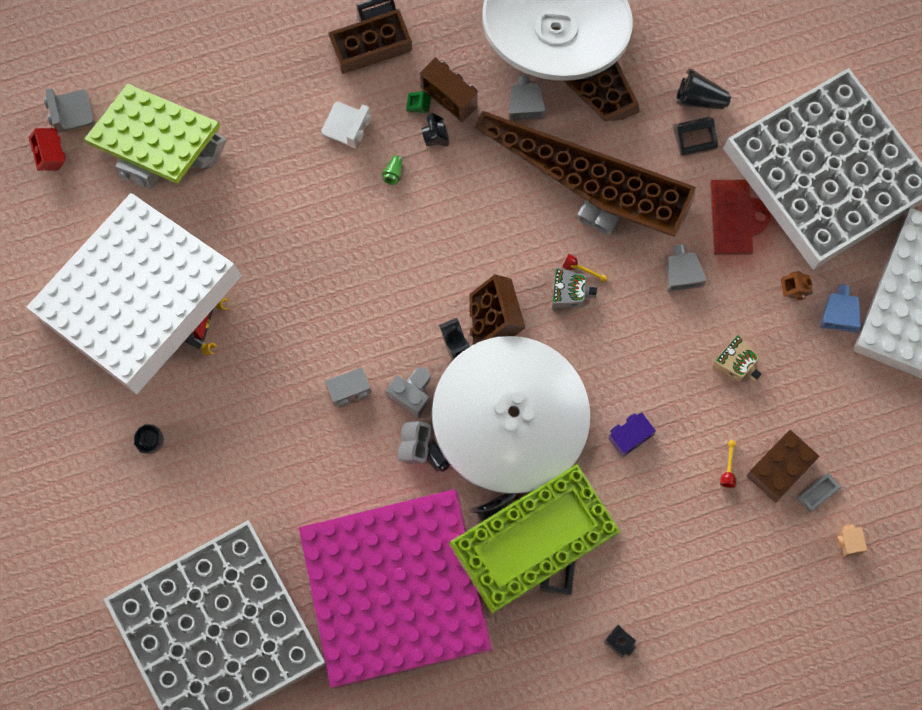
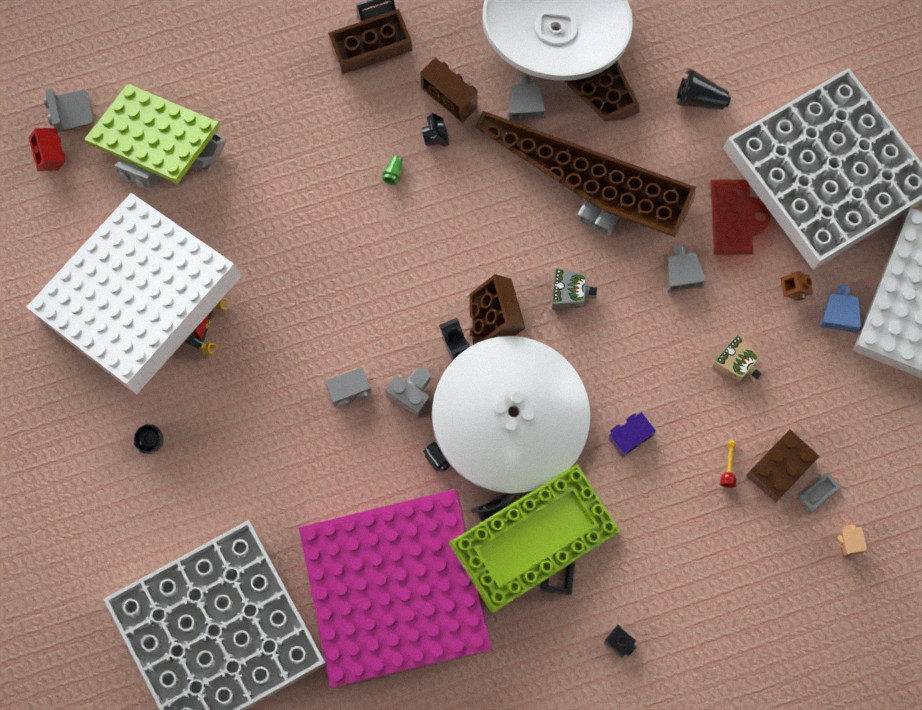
white bracket [321,102,372,148] -> none
light grey brick [398,421,431,464] -> none
green slope [406,91,431,114] -> none
hinge [562,253,608,282] -> none
black tile [673,117,718,156] -> none

